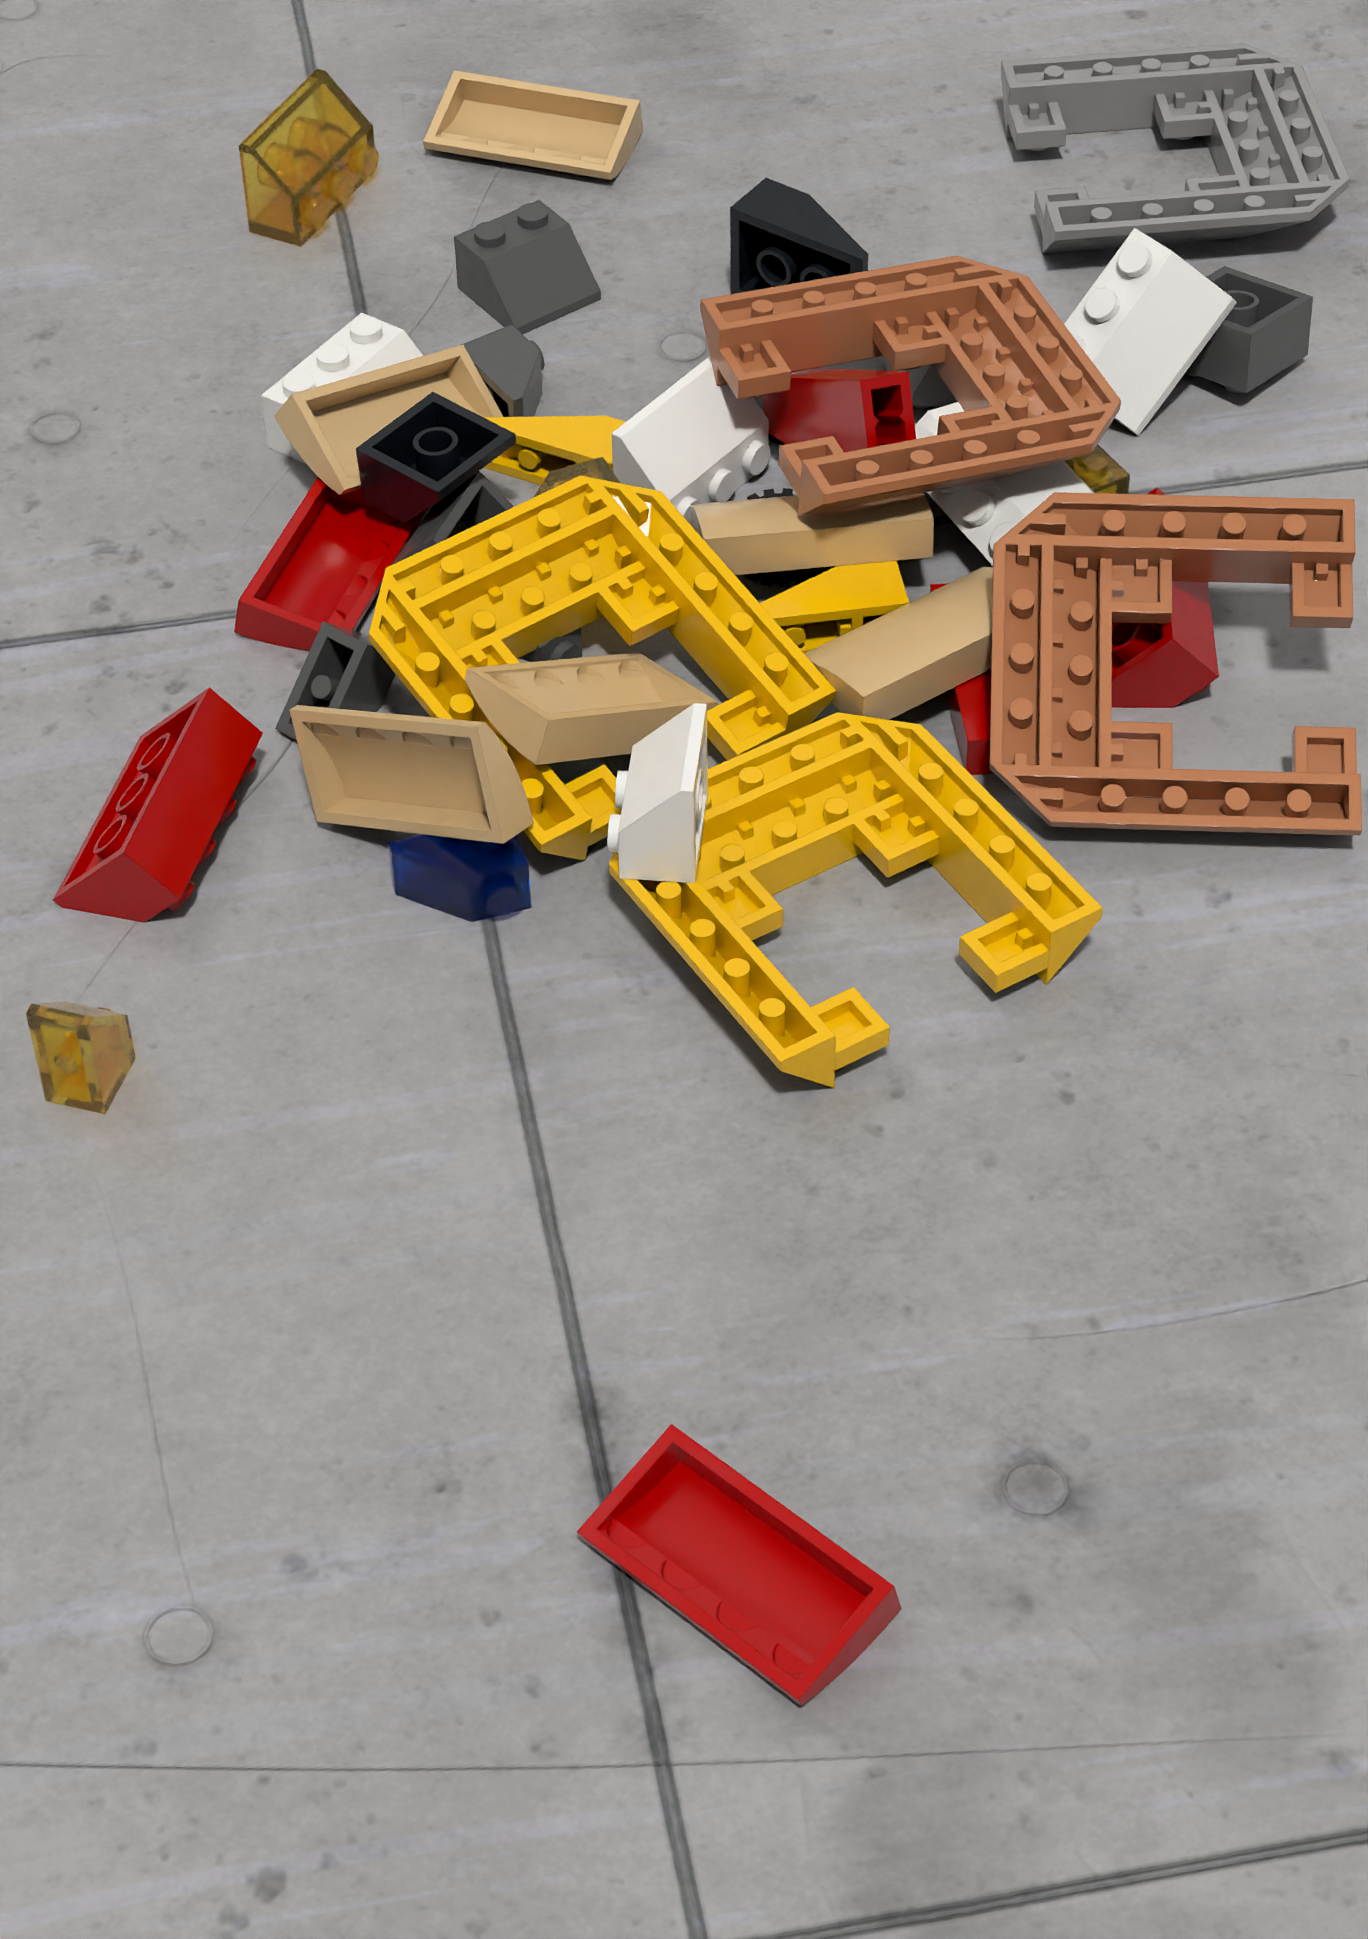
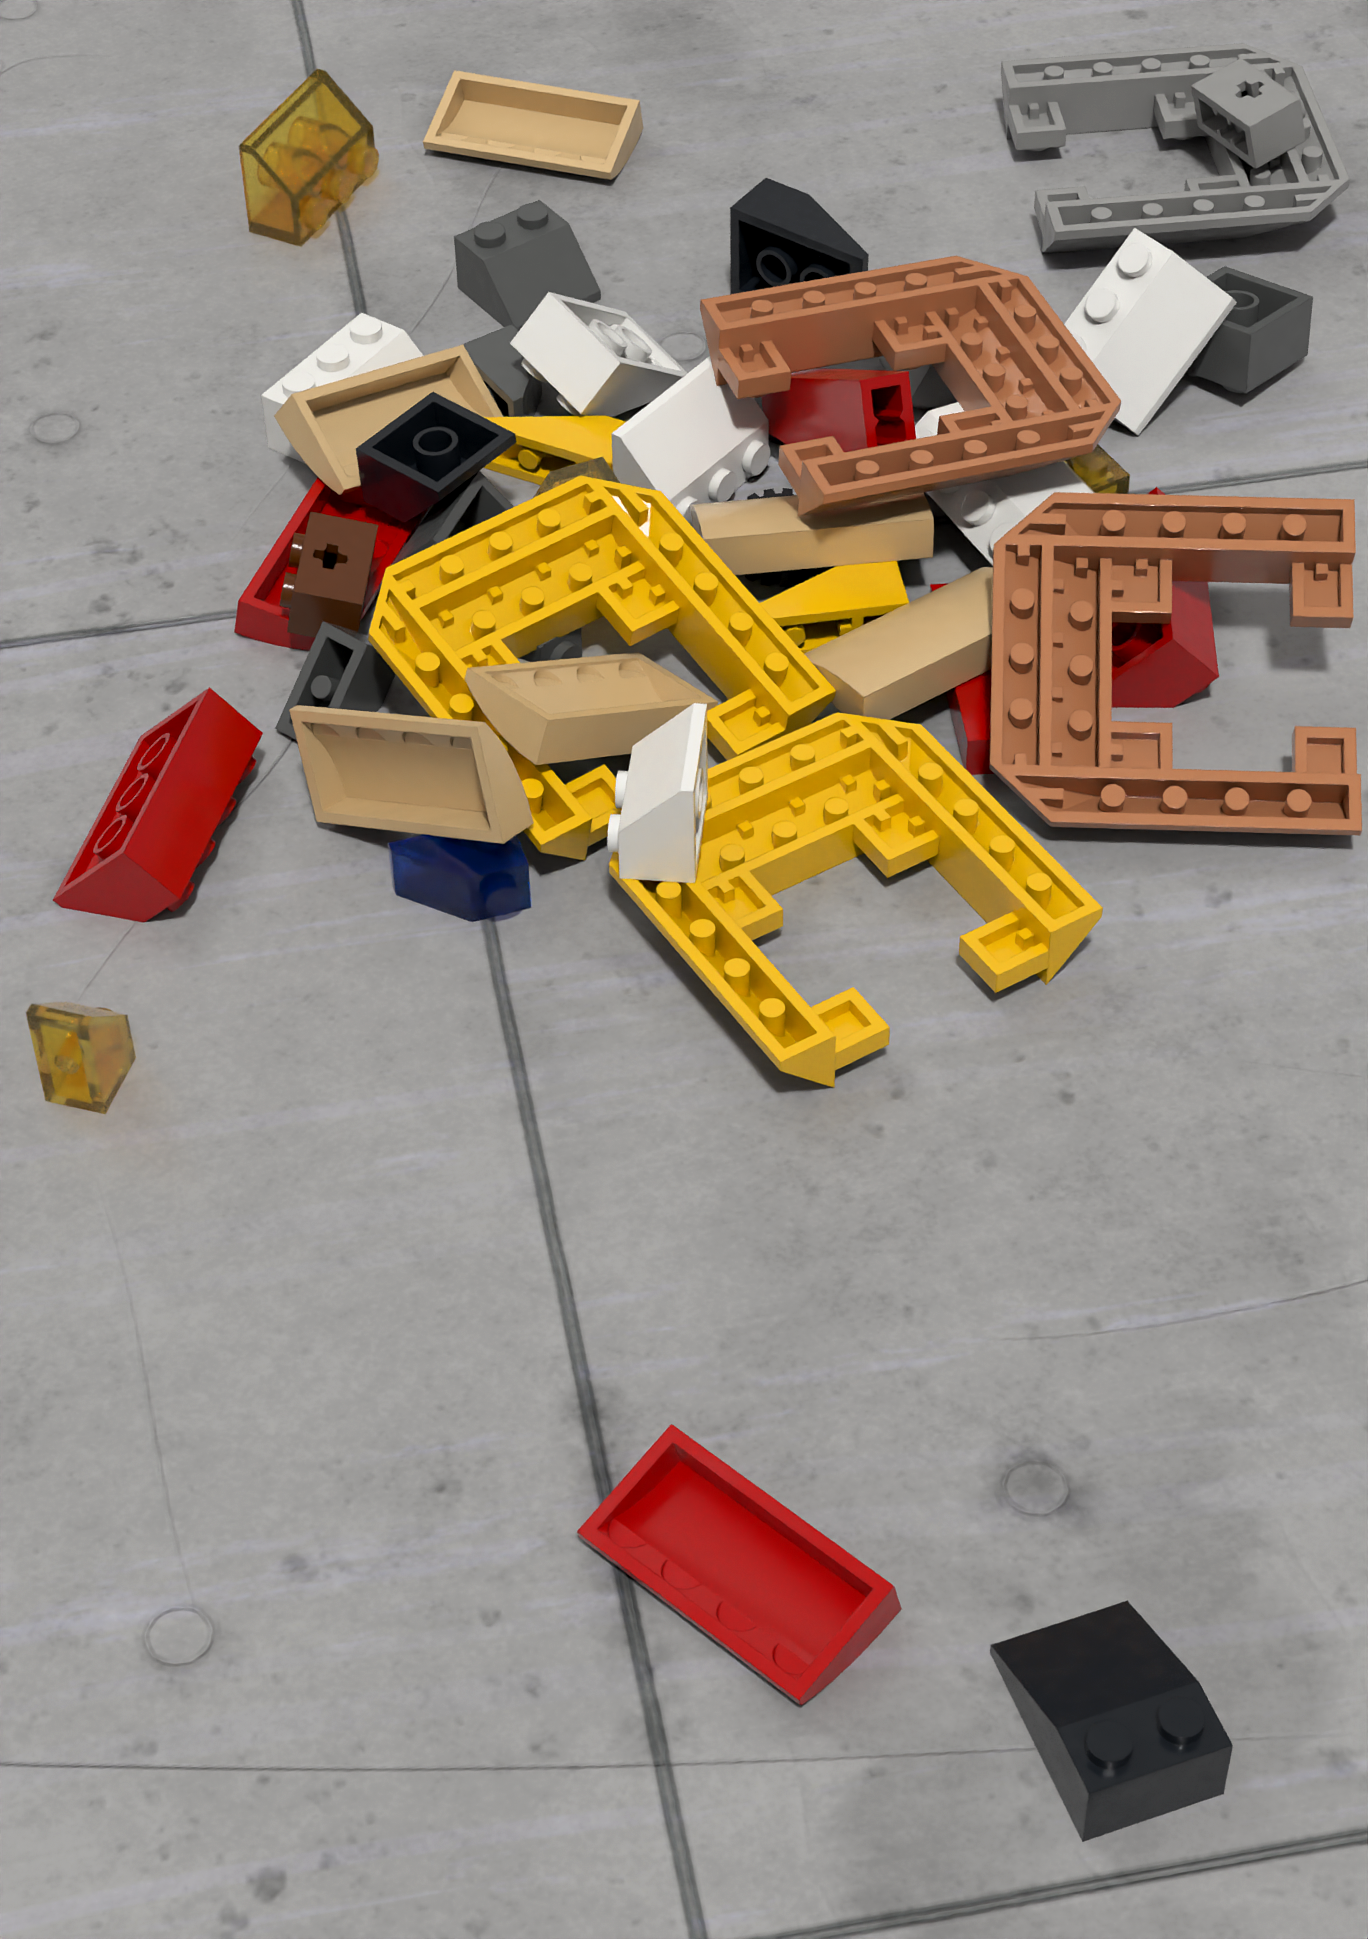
none -> reddish brown brick [280,512,378,638]
none -> white slope [510,292,687,417]
none -> black slope [990,1600,1233,1842]
none -> light grey brick [1191,58,1306,169]

